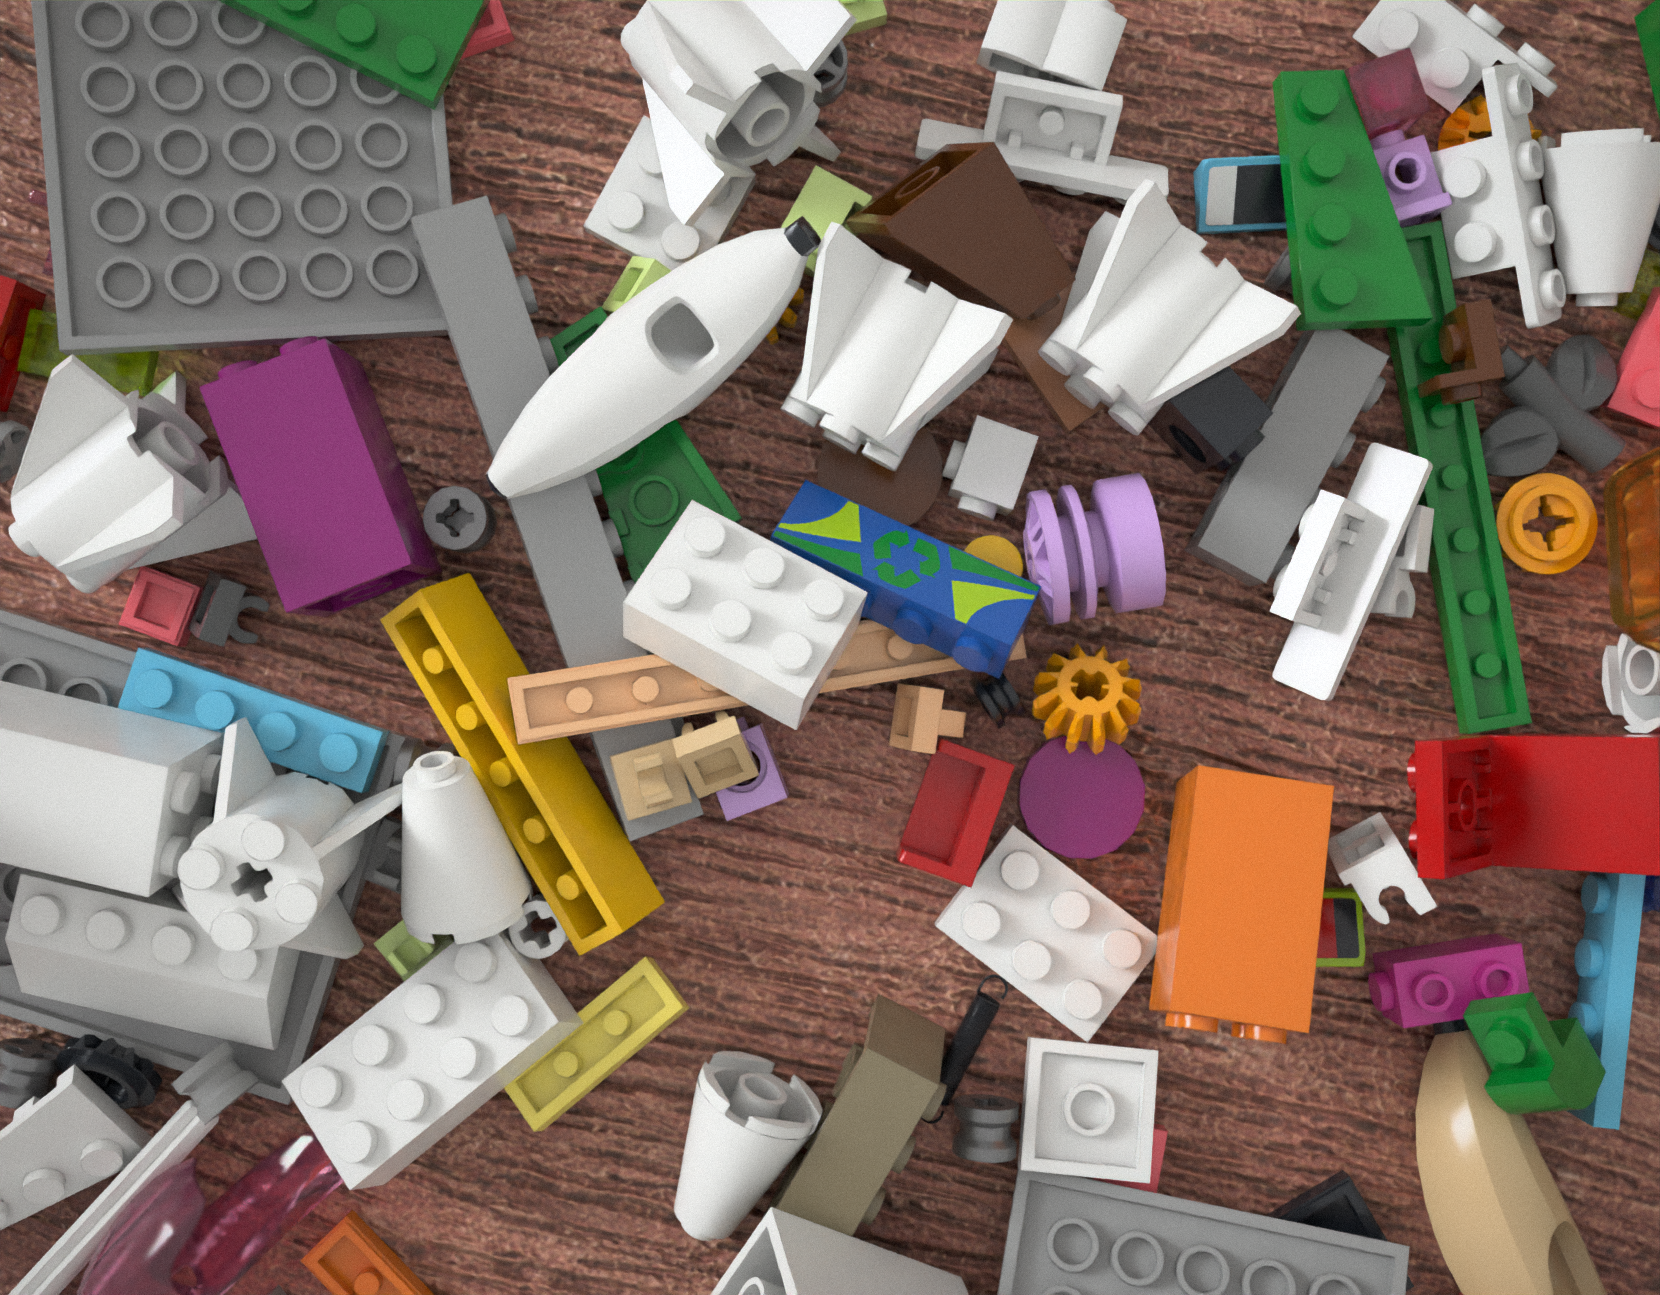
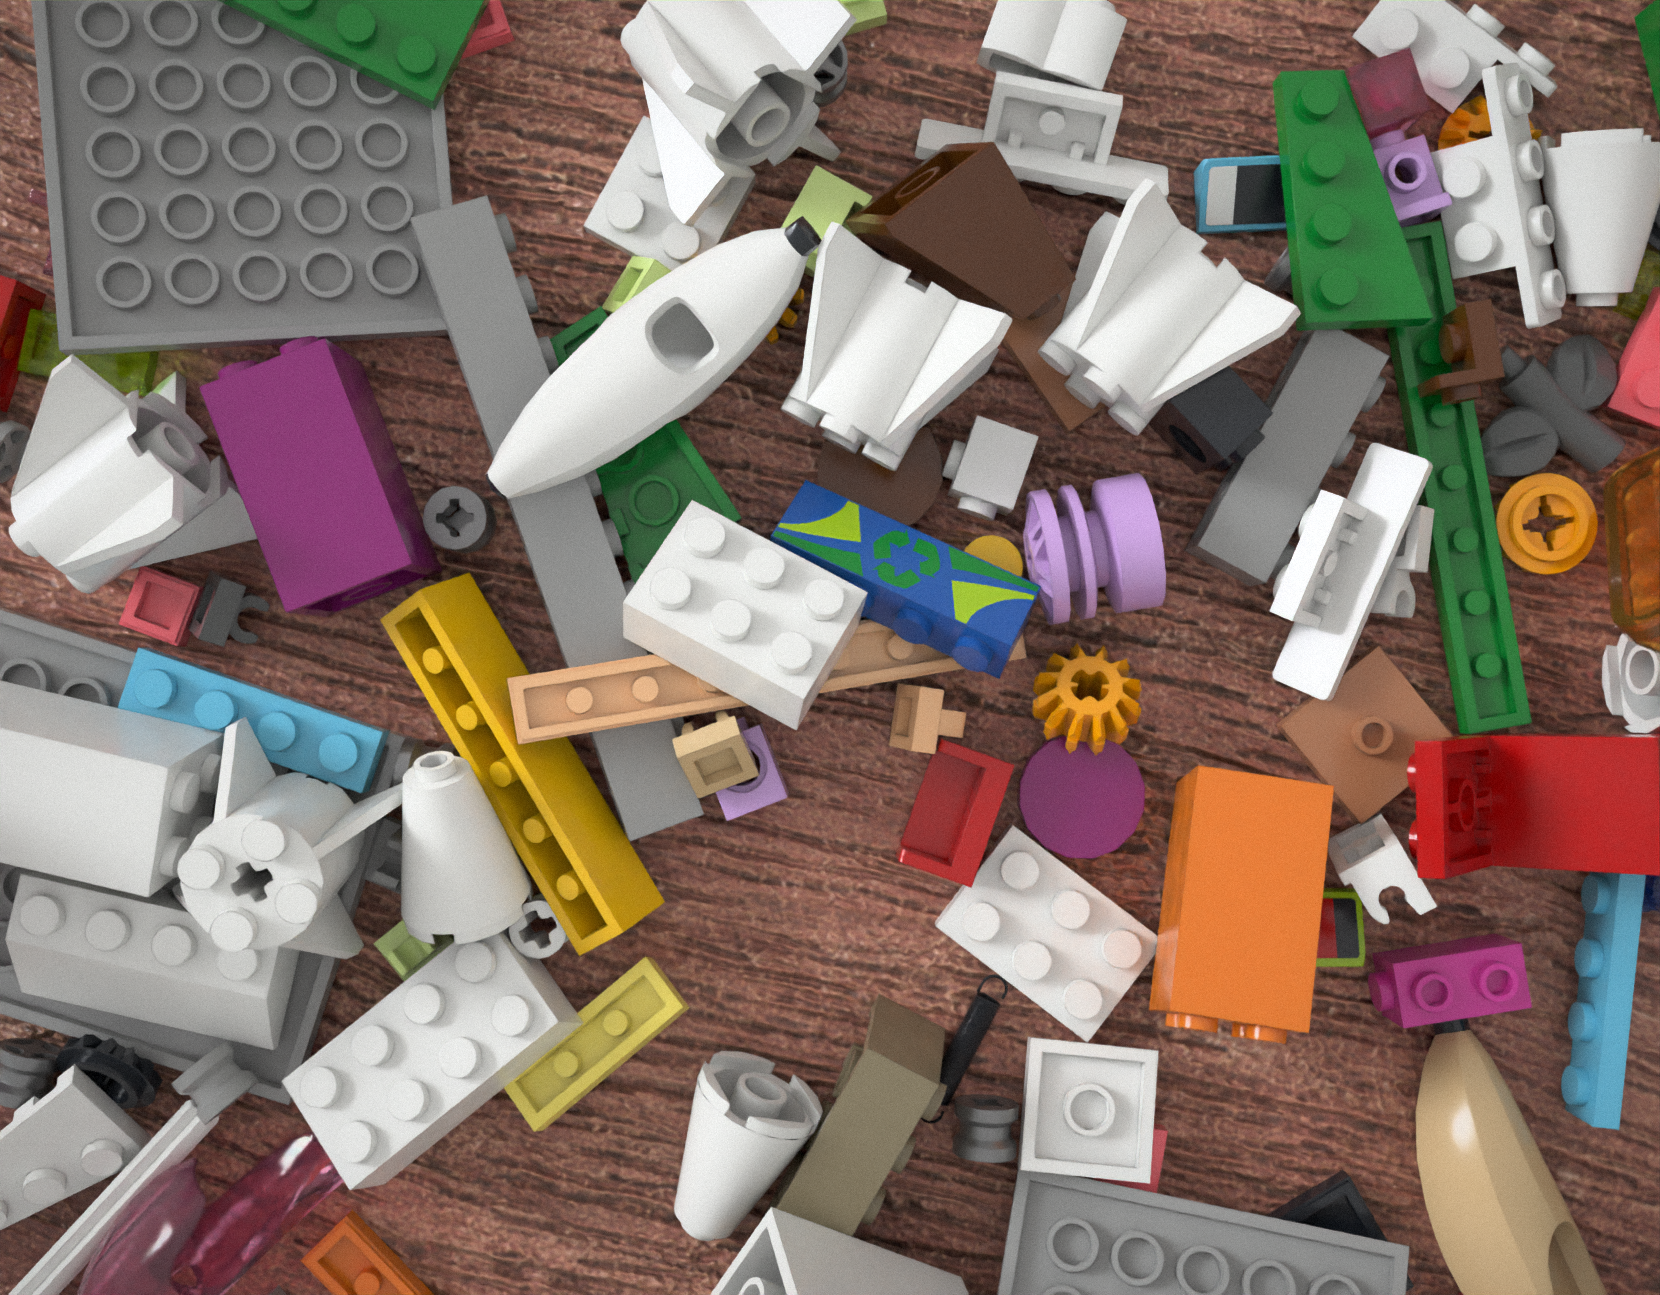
tan tile [609,738,692,821] -> none
black bush [968,673,1026,729] -> none
green brick [1463,992,1606,1115] -> none
none -> nougat plate [1275,646,1453,825]

